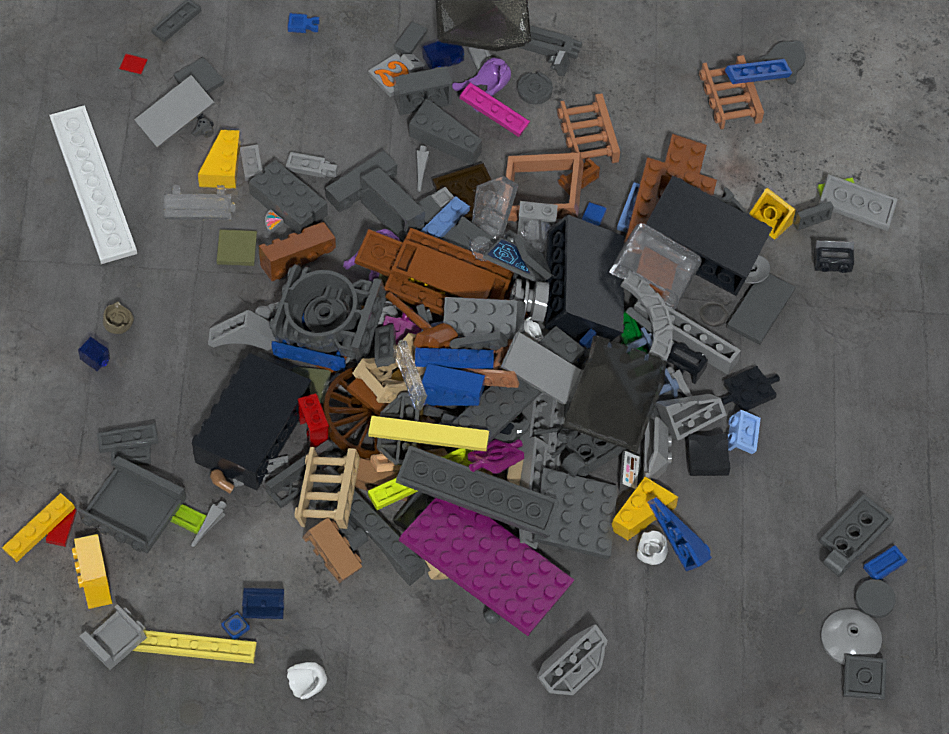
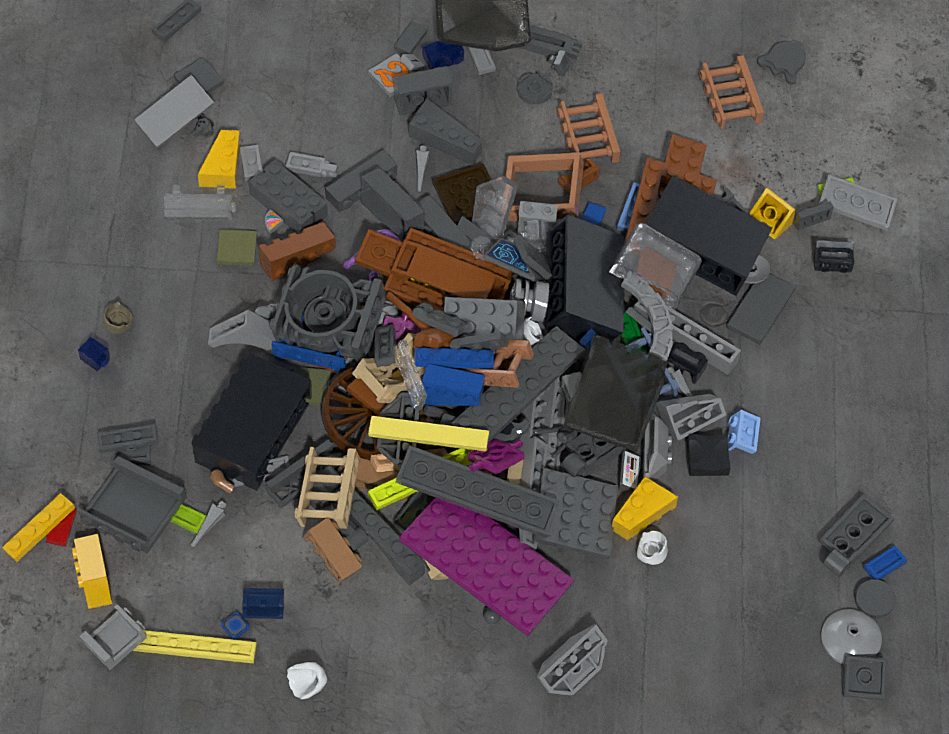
white plate [49,105,137,264] -> none
red sticker [119,54,148,74] -> none
blue plate [288,13,320,33] -> none
red window [298,393,329,448] -> none
medium blue plate [420,196,470,239] -> none
light grey tile [431,187,454,209] -> none
medium lavender hair [452,58,511,112] -> none
dark pink plate [459,82,530,137] -> none
light grey tile [501,332,581,404] -> none
blue wedge [648,497,712,572] -> none
black plate [721,366,780,411] -> none
blue plate [725,59,792,84] -> none
none -> dark grey hinge [412,303,468,337]

